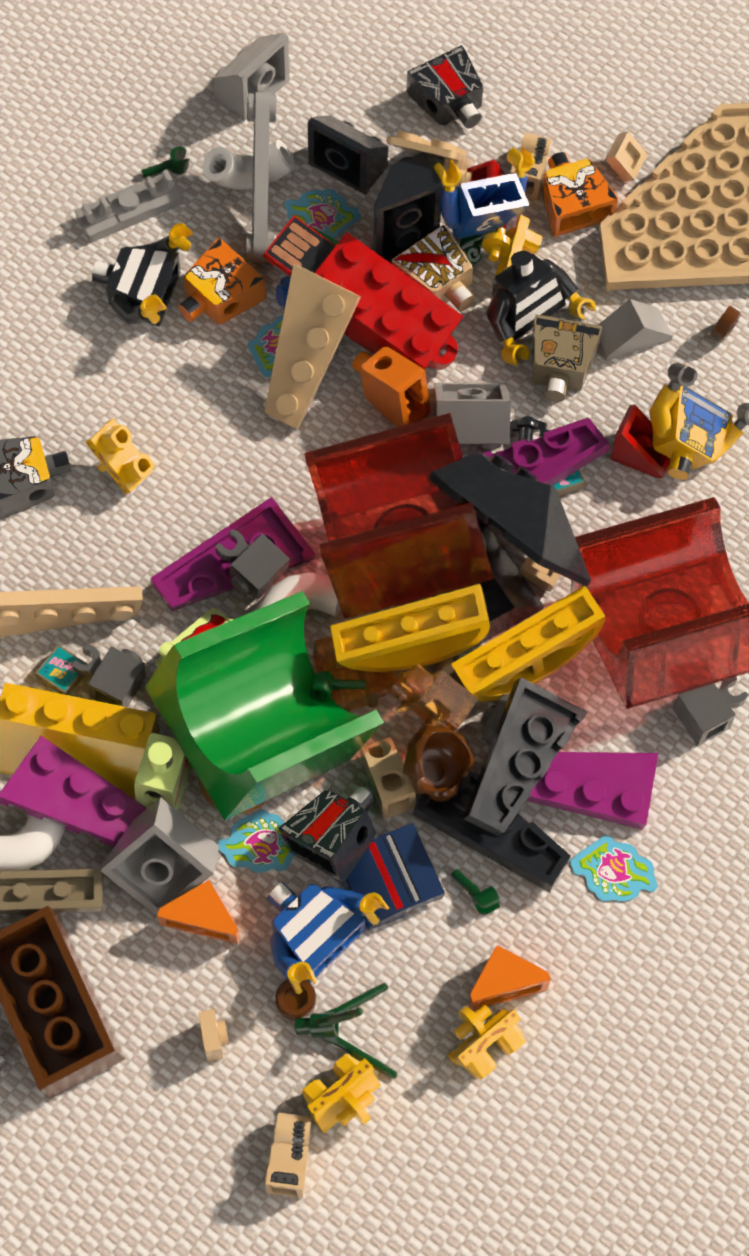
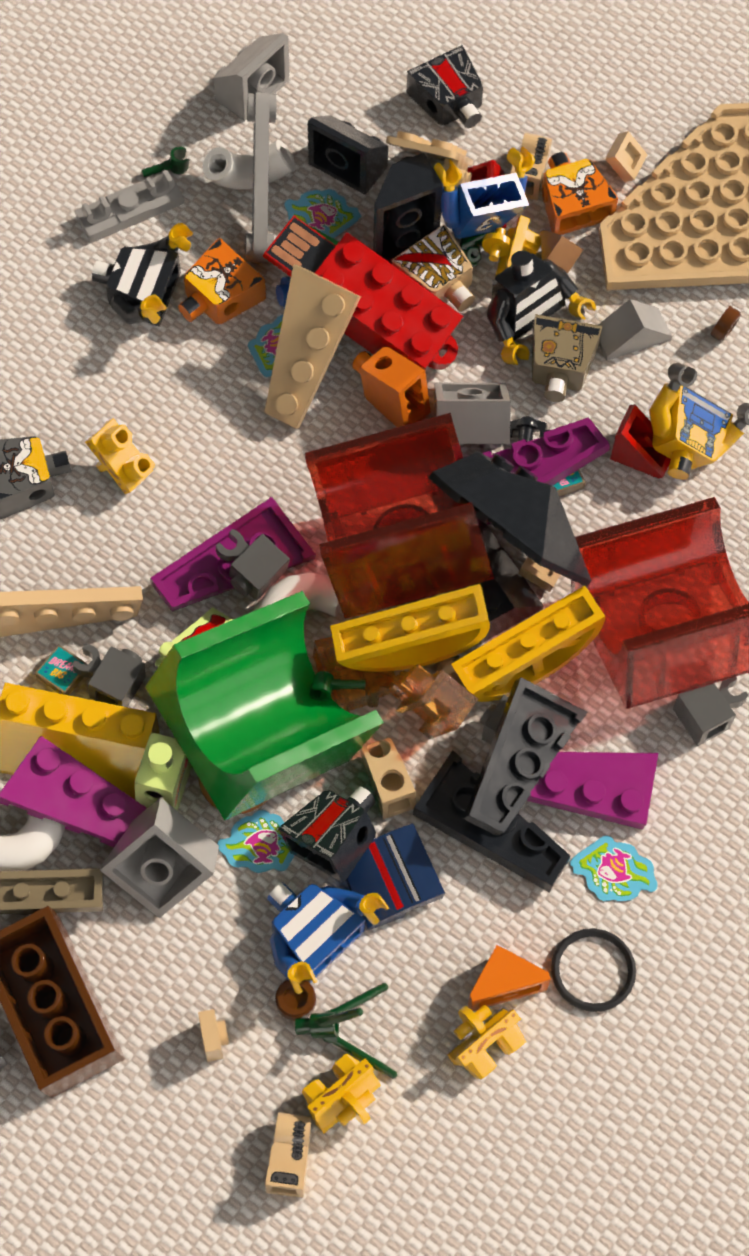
orange slope [157,880,240,944] -> none
reddish brown hair [403,725,475,802] -> none
dark green hand [451,869,500,915] -> none
none -> medium nougat slope [540,230,583,273]
none -> black tyre [551,928,636,1012]

